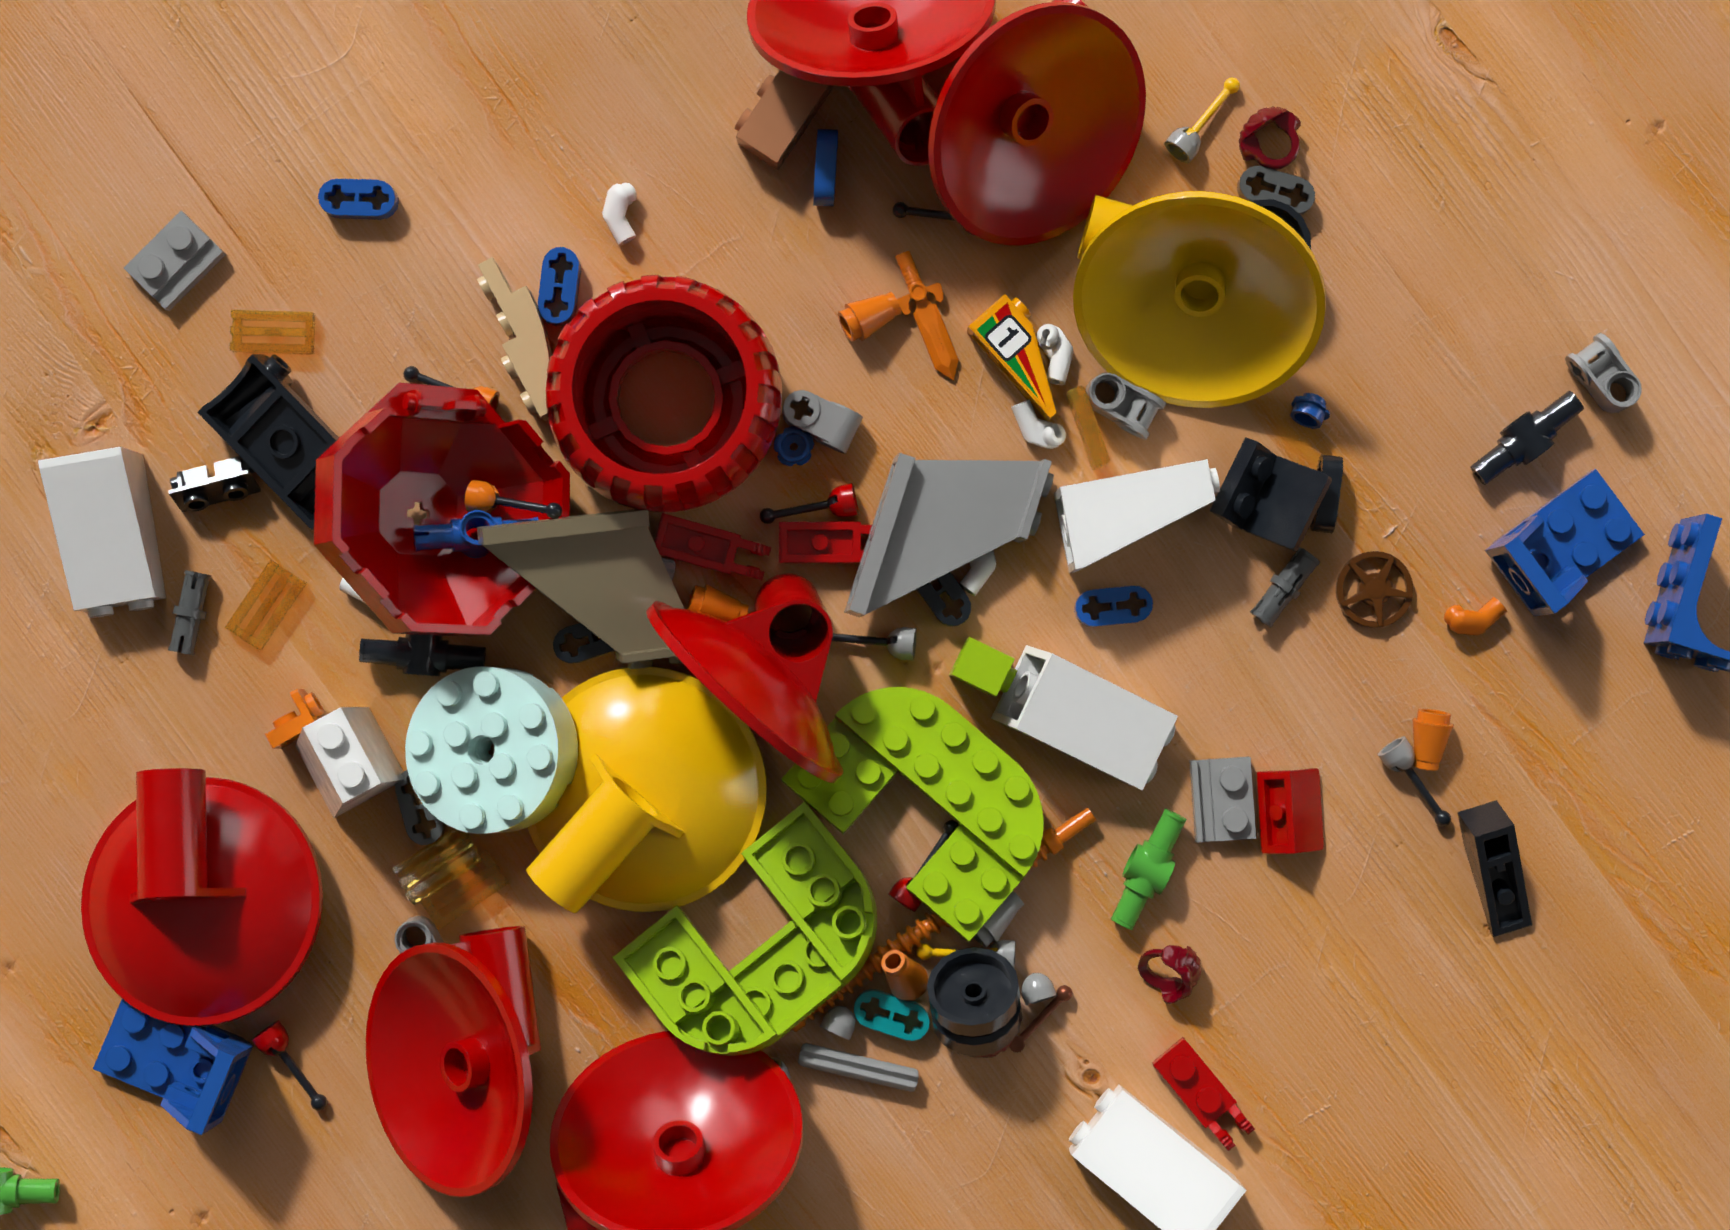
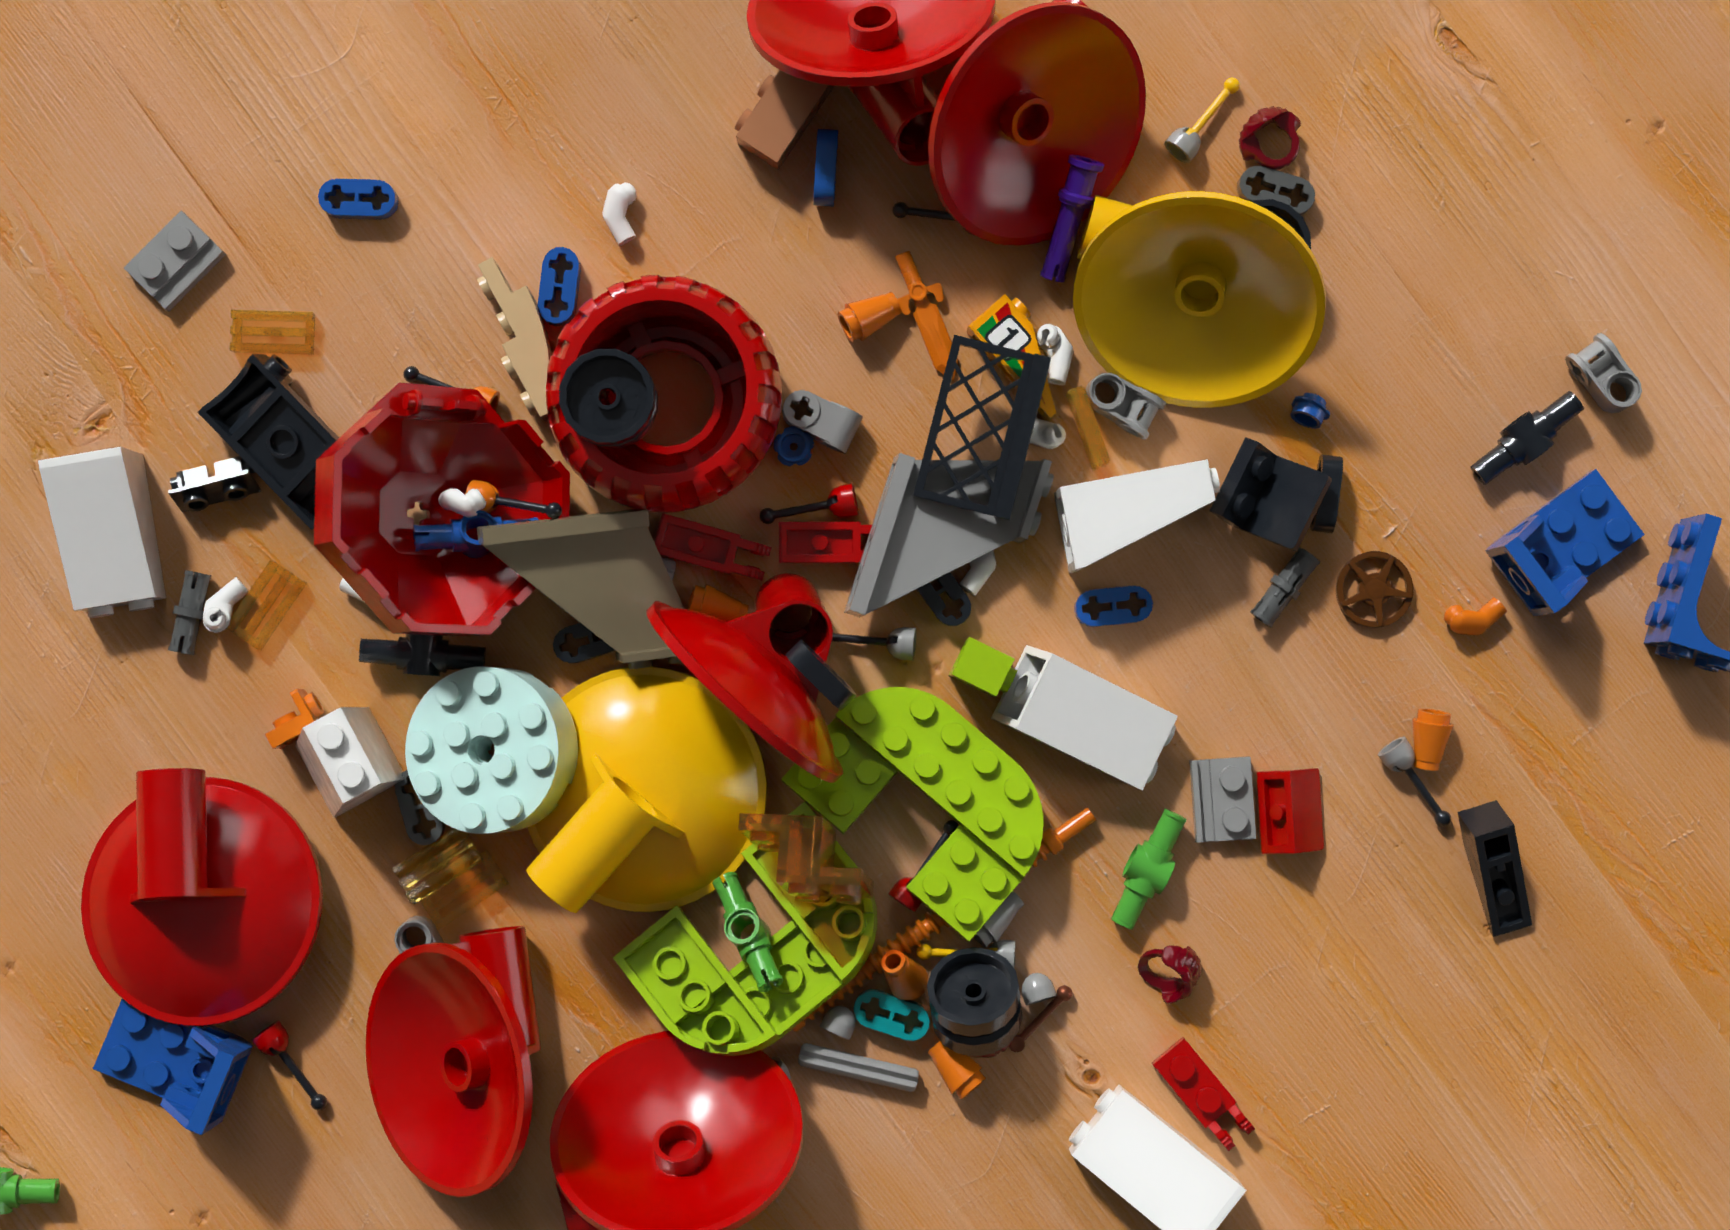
none -> white arm [203,577,249,633]
none -> white arm [439,489,486,518]
none -> black wheel [559,349,658,448]
none -> bright green pin [712,872,784,992]
none -> clear orange bracket [738,813,874,905]
none -> black beam [785,639,857,710]
none -> black fence [913,335,1051,521]
none -> orange cone [927,1041,986,1100]
none -> dark purple pin [1040,154,1104,282]

